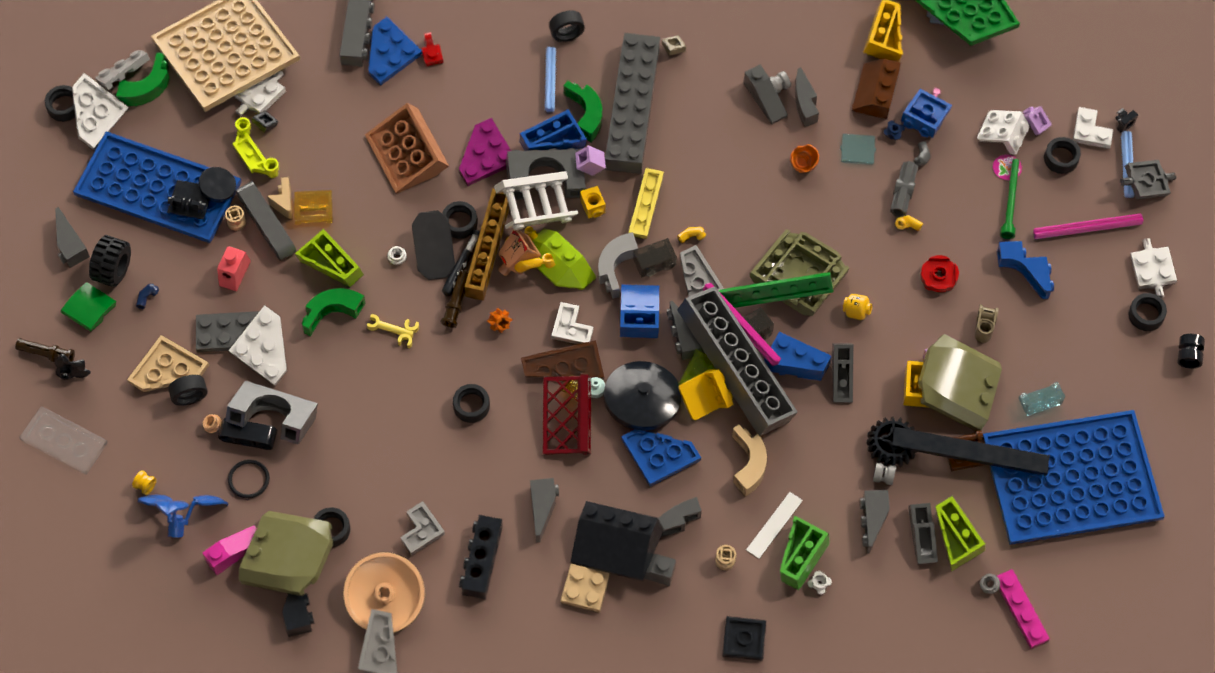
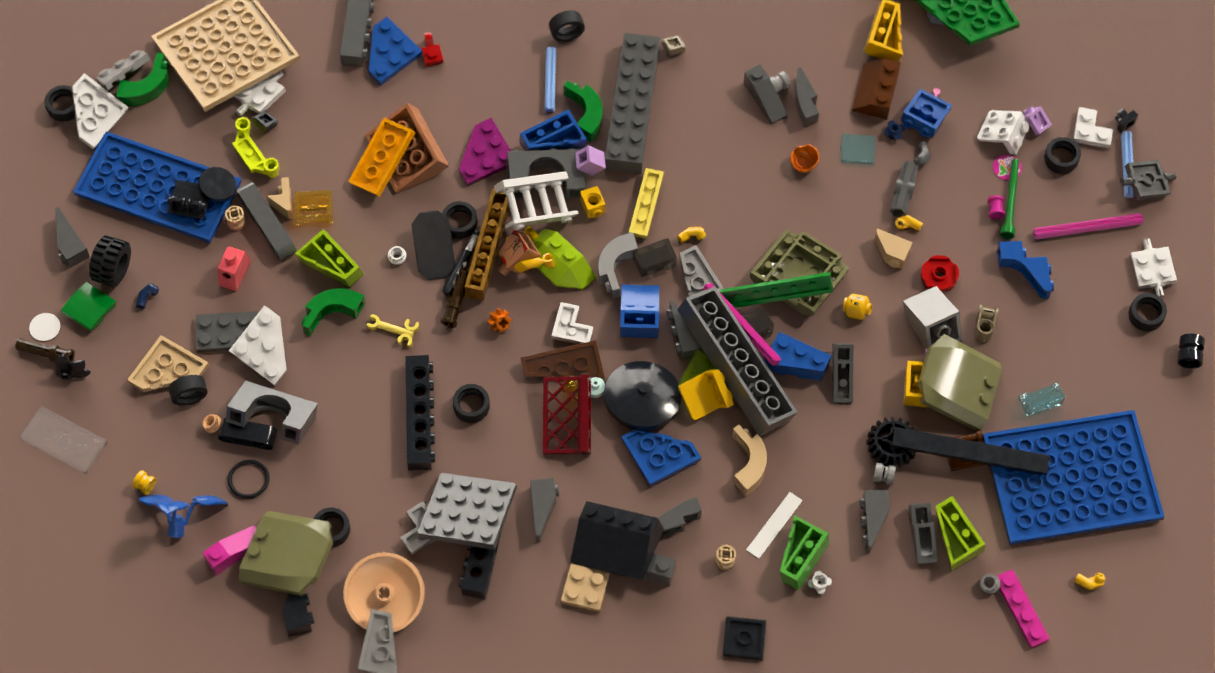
none -> white sticker [29,313,60,341]
none -> light orange plate [348,118,416,197]
none -> black brick [405,355,435,471]
none -> plate [417,473,517,549]
none -> tan slope [874,228,913,269]
none -> slope [903,286,962,349]
none -> dark pink bush [987,195,1005,219]
none -> yellow arm [1074,573,1105,590]

